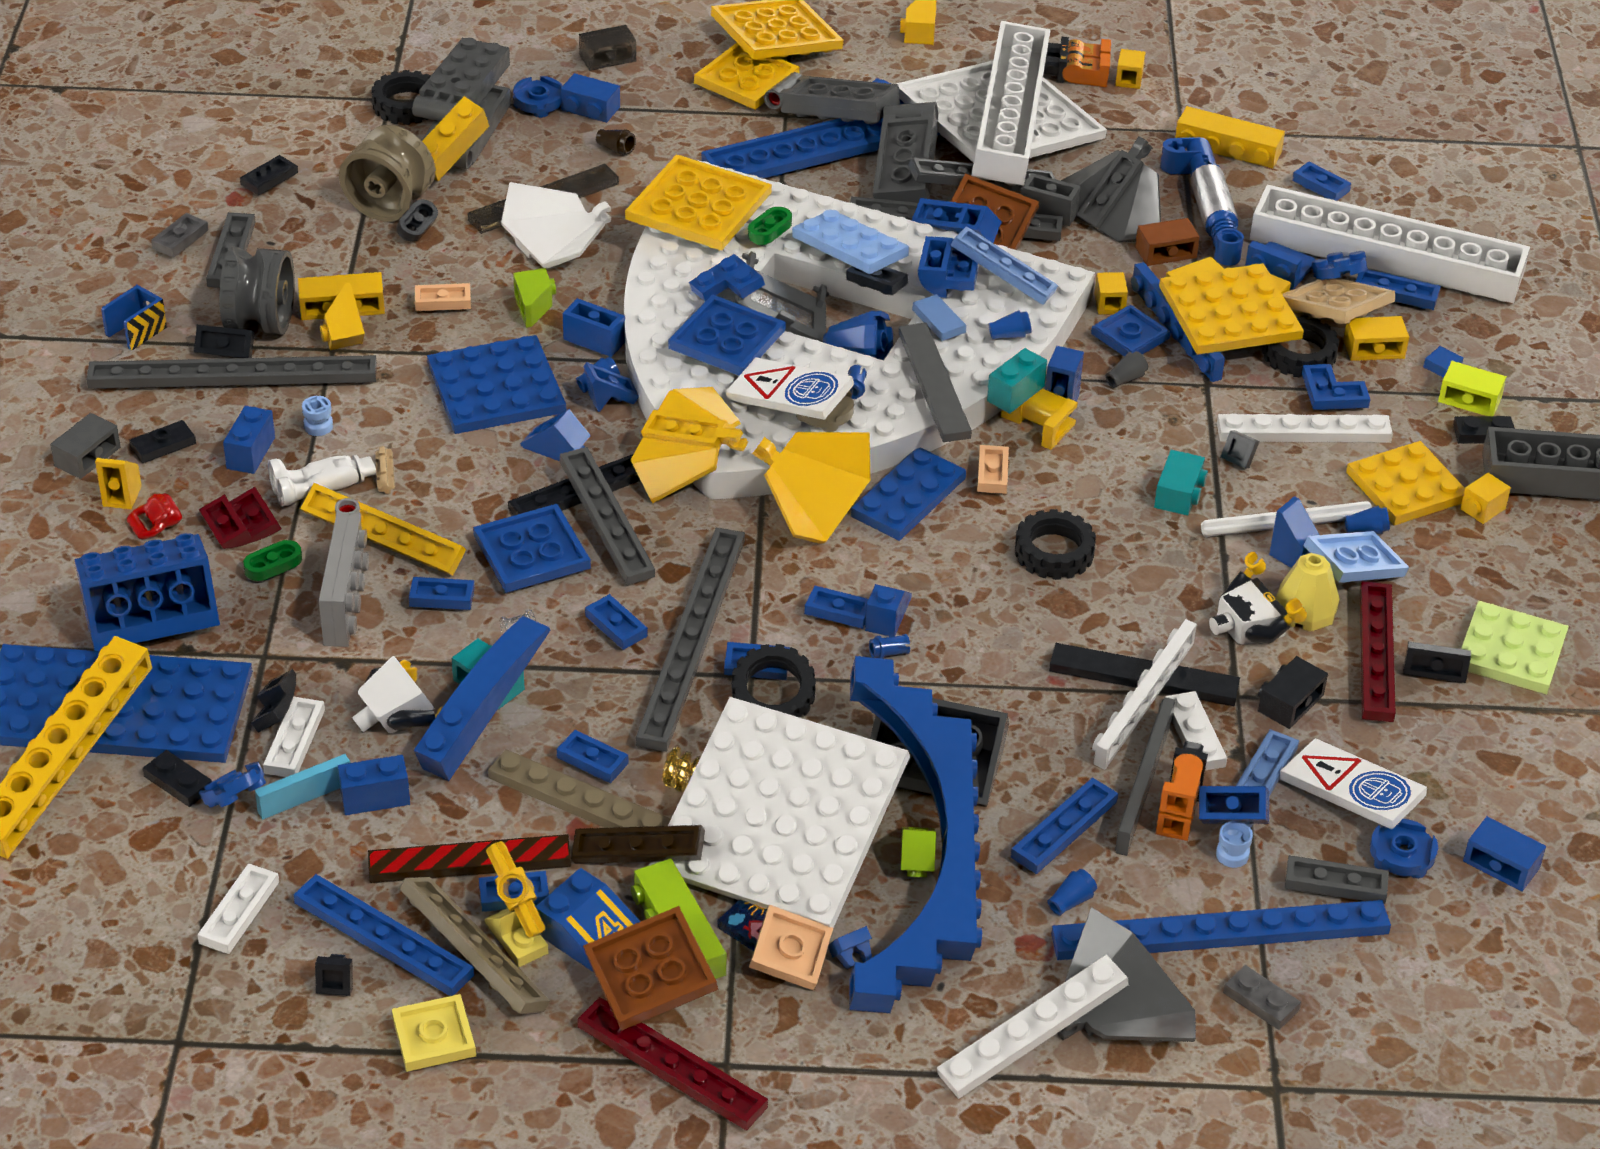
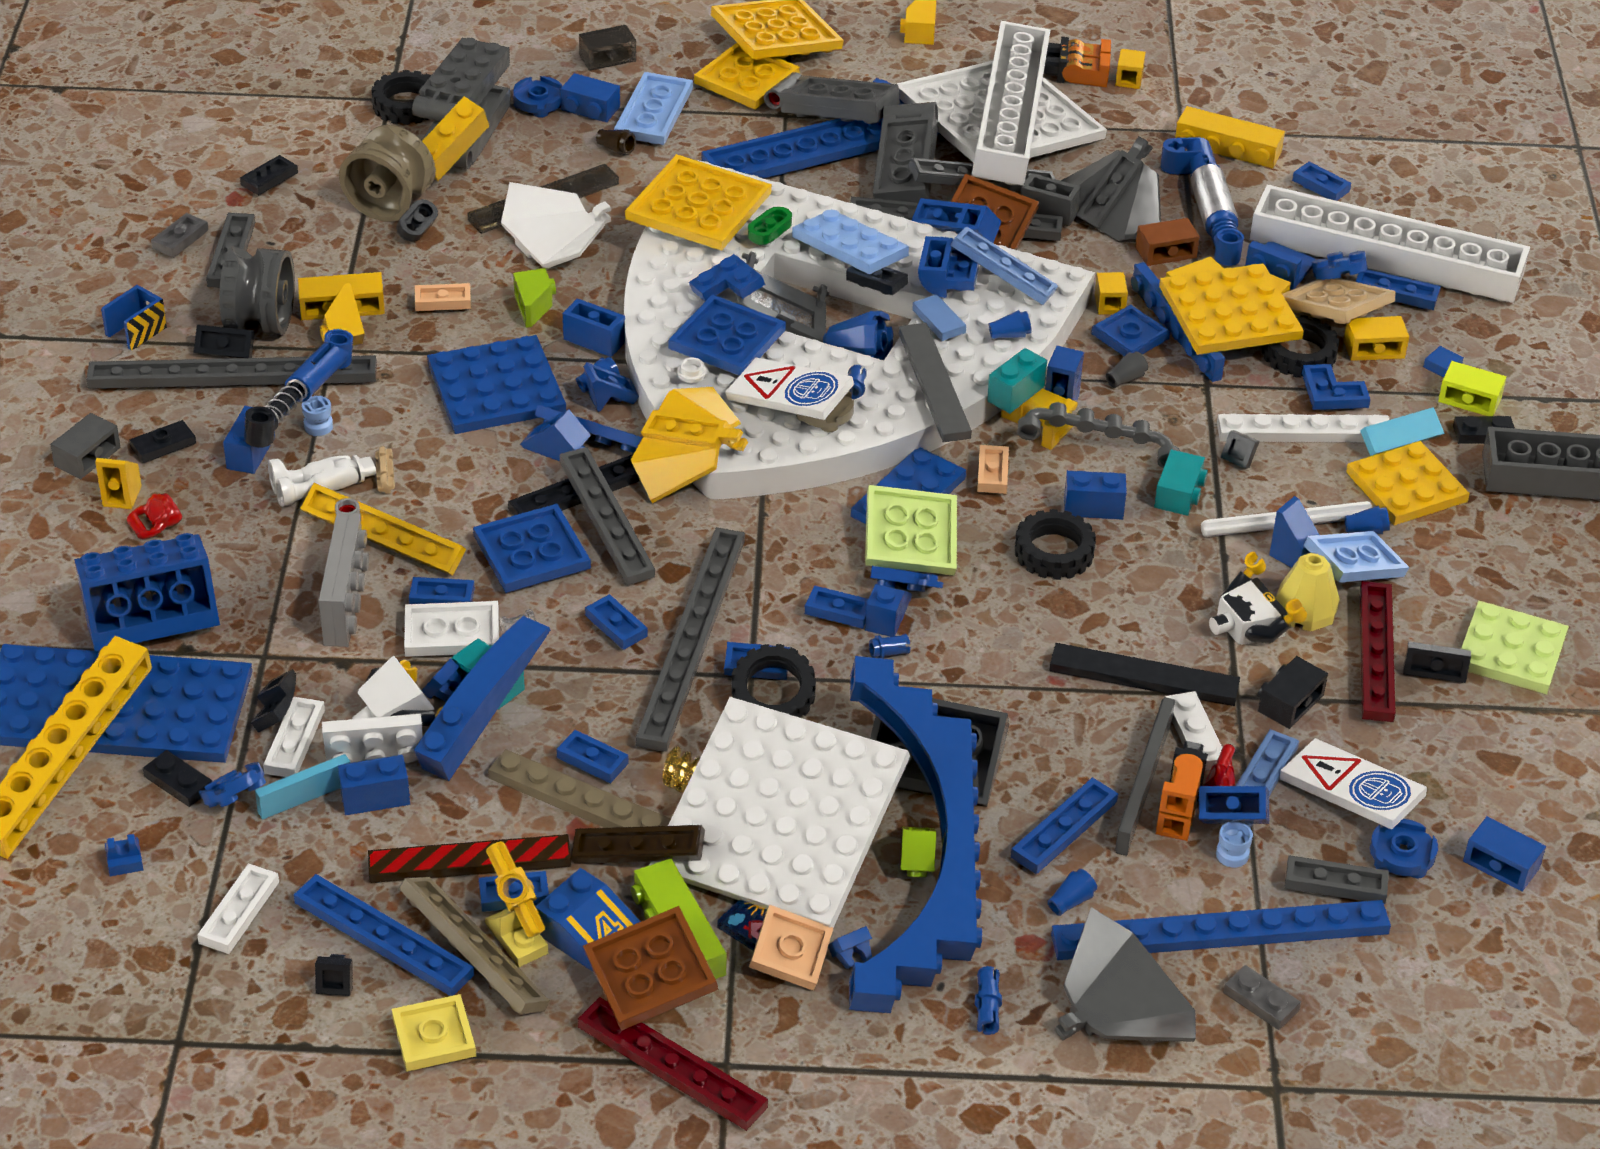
dark red slope [199,487,282,549] -> none
green plate [243,540,302,581] -> none
yellow panel [752,432,871,544] -> none
white plate [937,954,1129,1099] -> none
white plate [1092,619,1197,770] -> none
yellow brick [1461,473,1511,524] -> none
none -> blue tile [104,834,144,877]
none -> piece [244,329,353,448]
none -> white plate [322,714,423,763]
none -> white plate [404,601,499,657]
none -> blue tile [421,658,463,702]
none -> blue plate [535,405,643,453]
none -> light blue plate [614,72,693,145]
none -> white plate [678,357,706,384]
none -> yellowish green plate [865,485,957,576]
none -> blue hinge [870,566,943,592]
none -> blue pin [975,966,1002,1035]
none -> dark grey bar [1017,402,1181,468]
none -> blue brick [1064,470,1127,520]
none -> red piece [1203,744,1235,786]
none -> medium azure tile [1360,407,1444,456]

